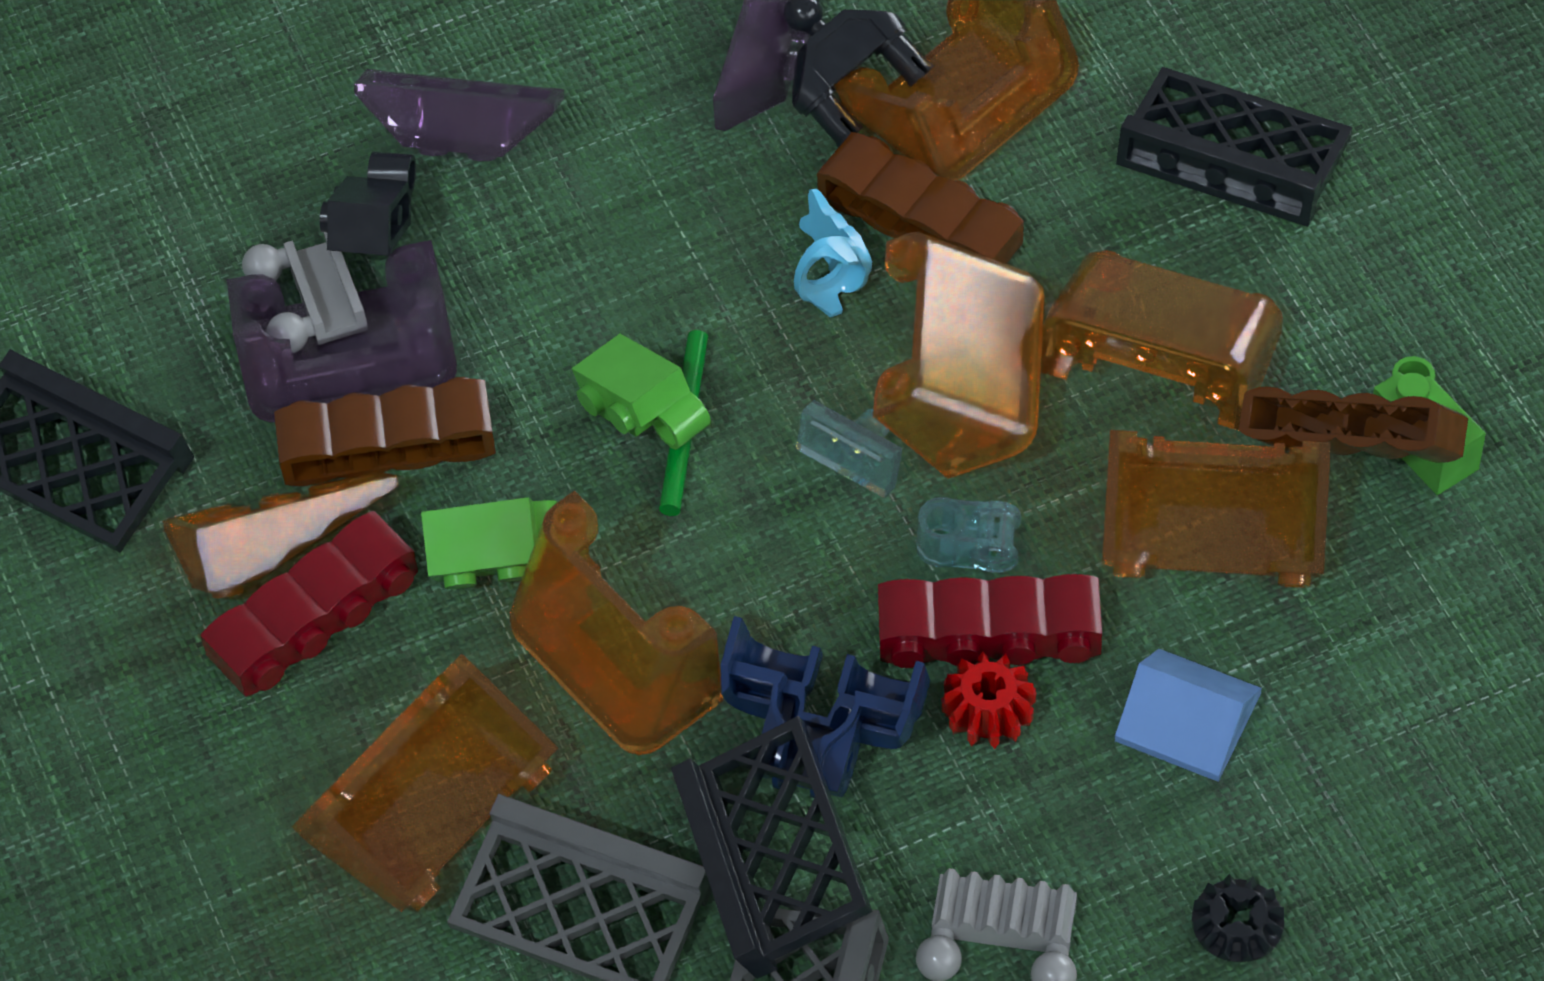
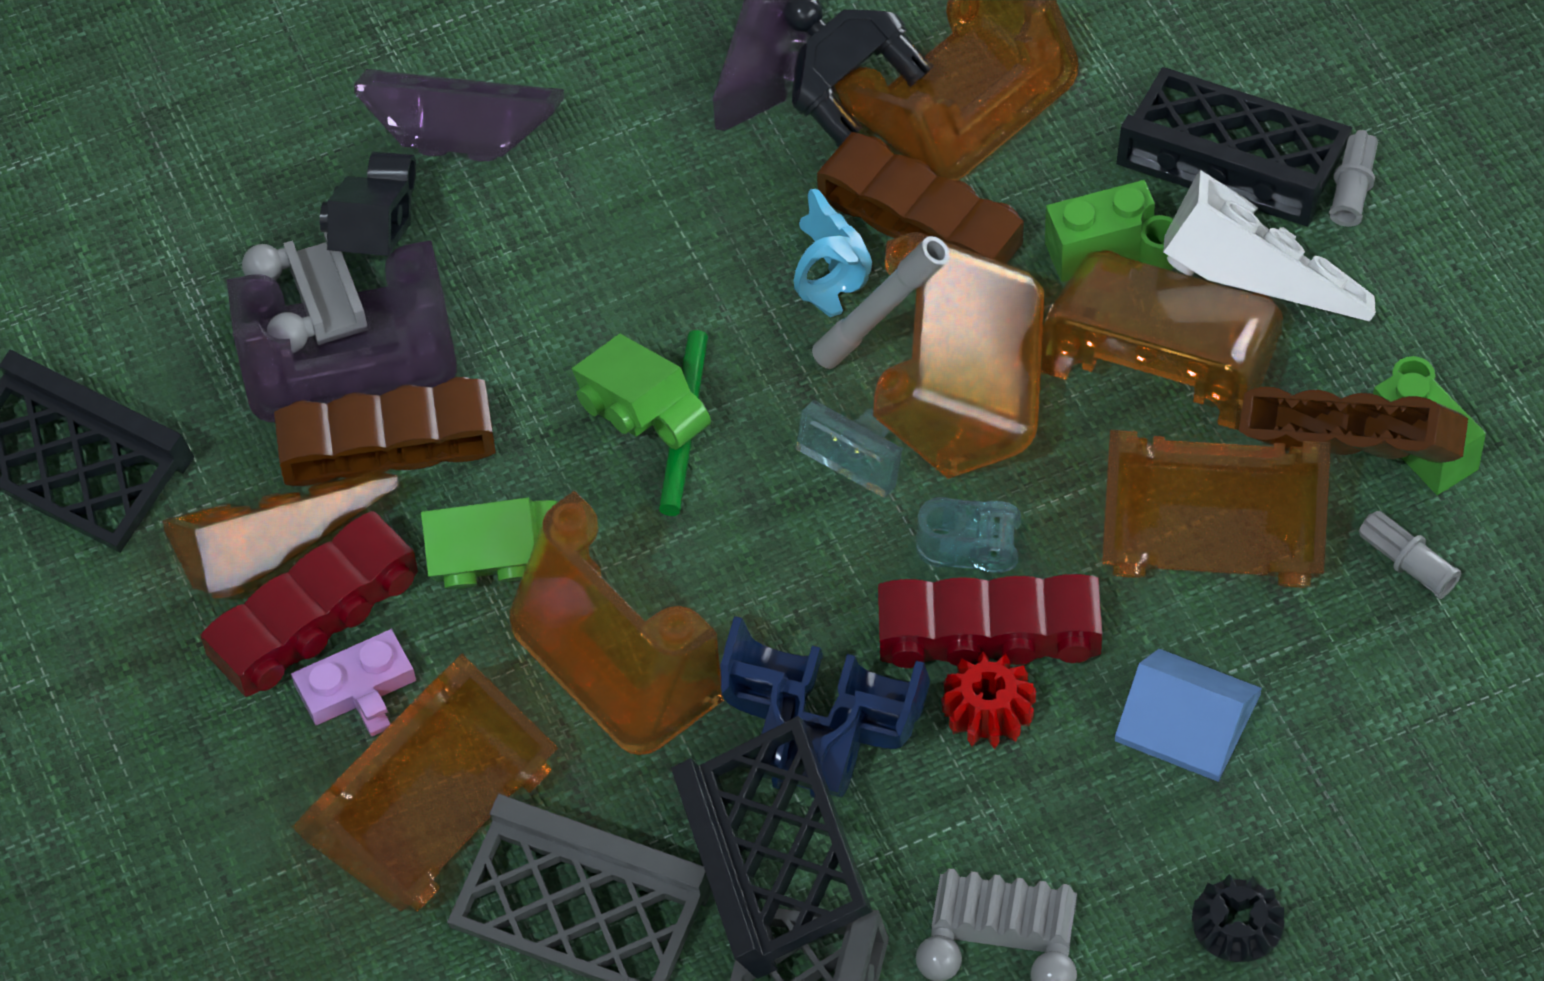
none -> lavender plate [291,629,416,737]
none -> light grey piece [812,236,950,369]
none -> bright green hinge [1045,180,1175,282]
none -> white wedge [1163,170,1376,321]
none -> light grey axle [1329,130,1378,227]
none -> light grey axle [1359,511,1461,599]

